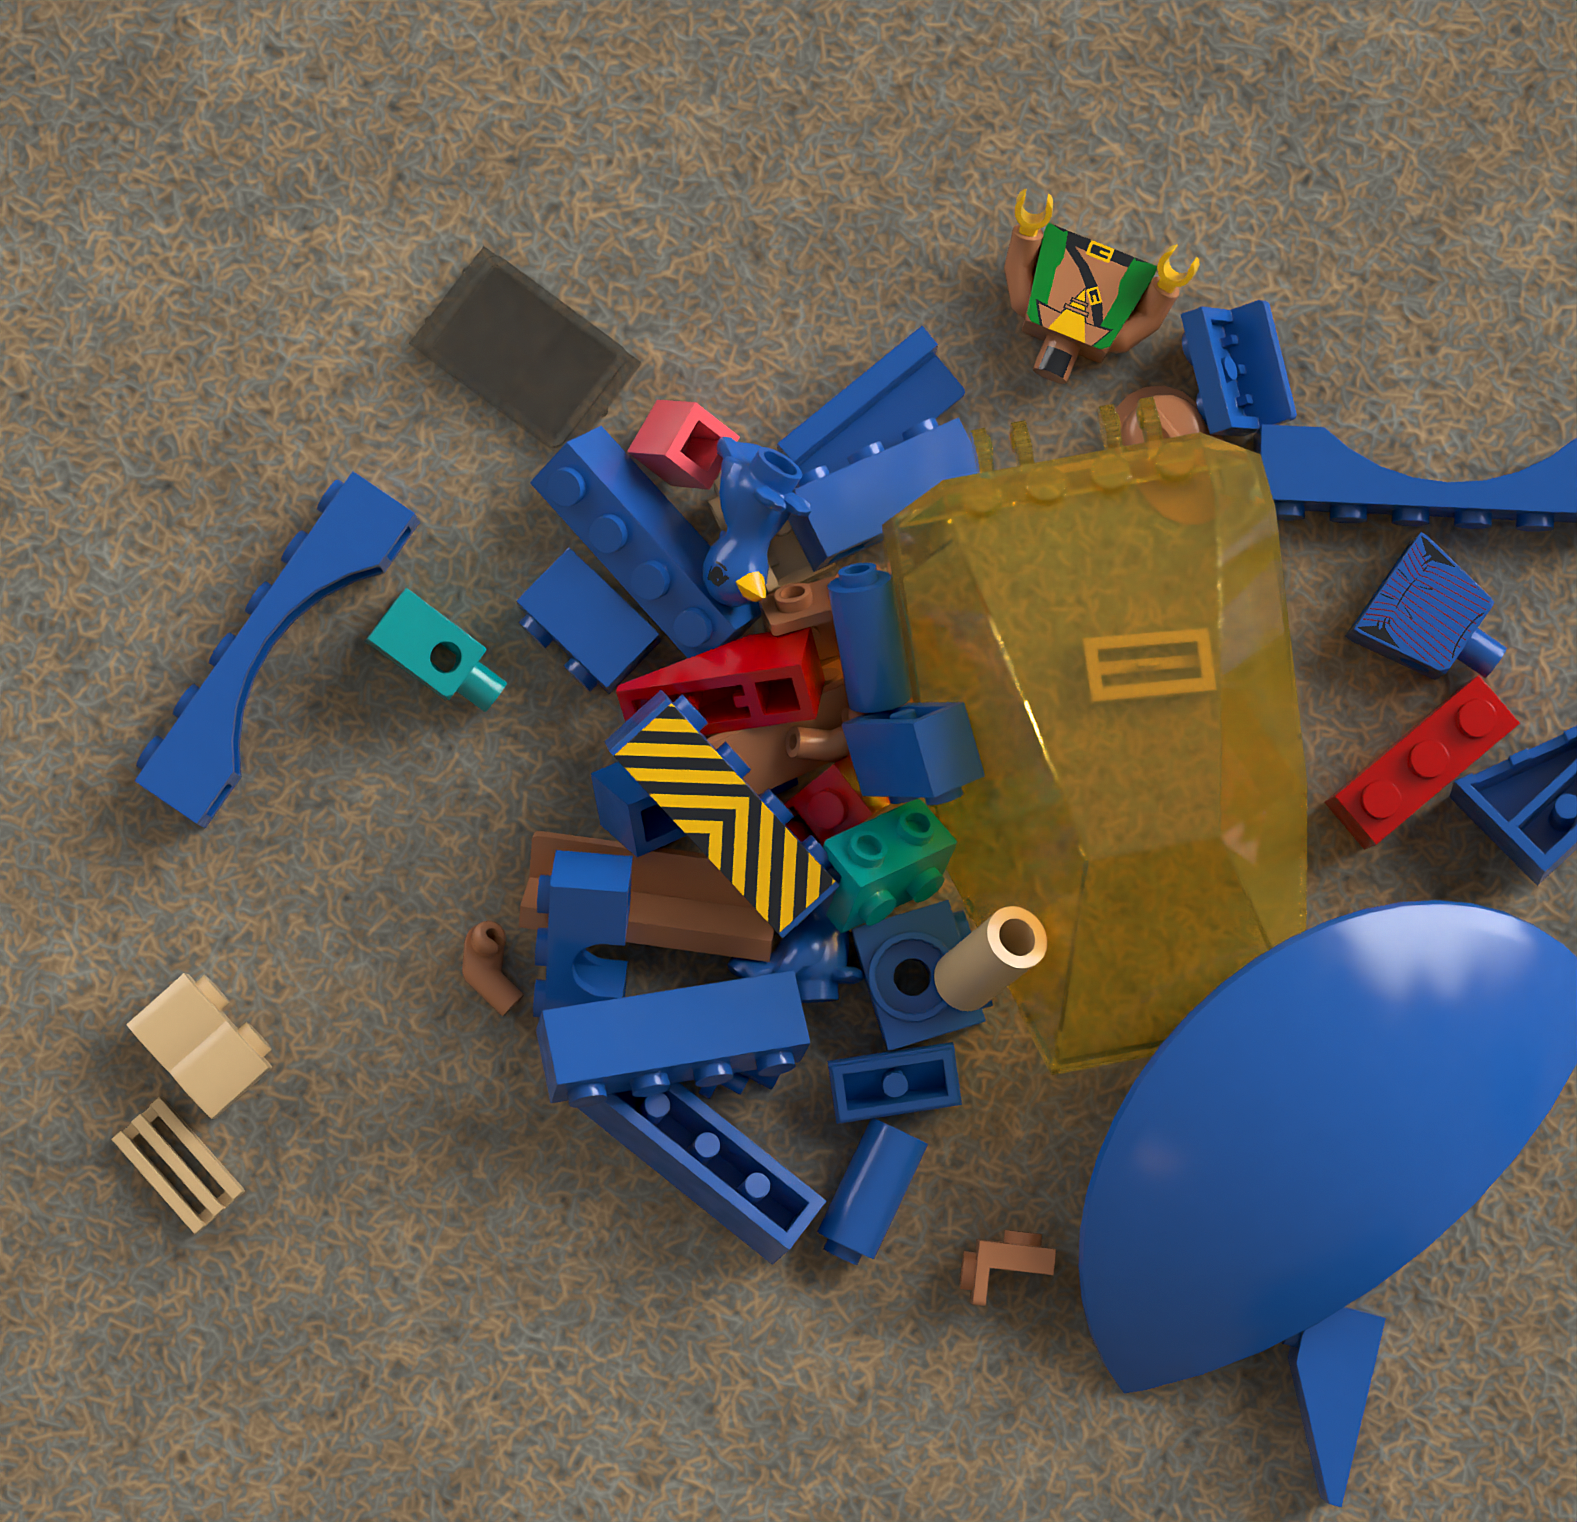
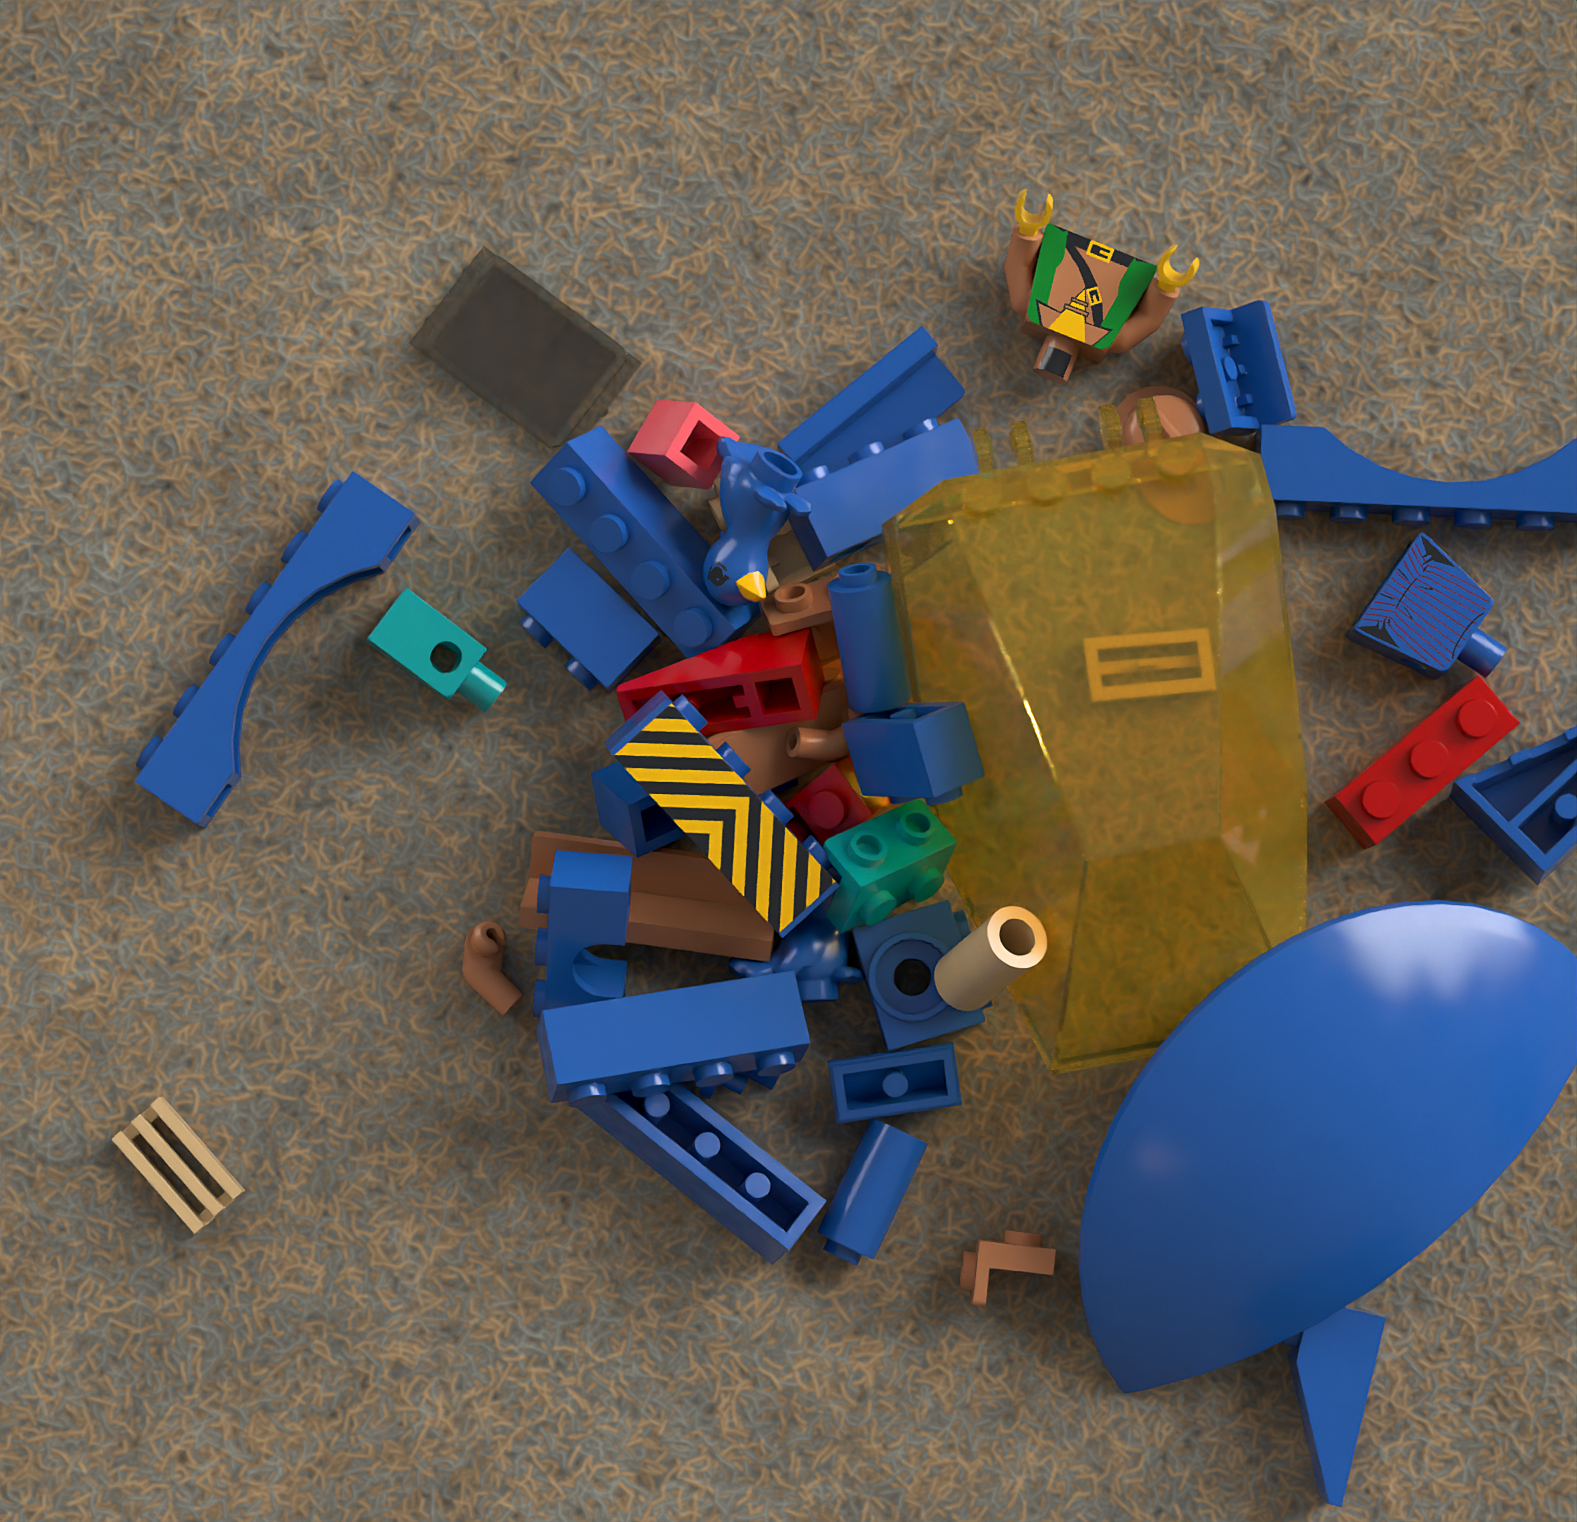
tan brick [126,973,273,1119] -> none

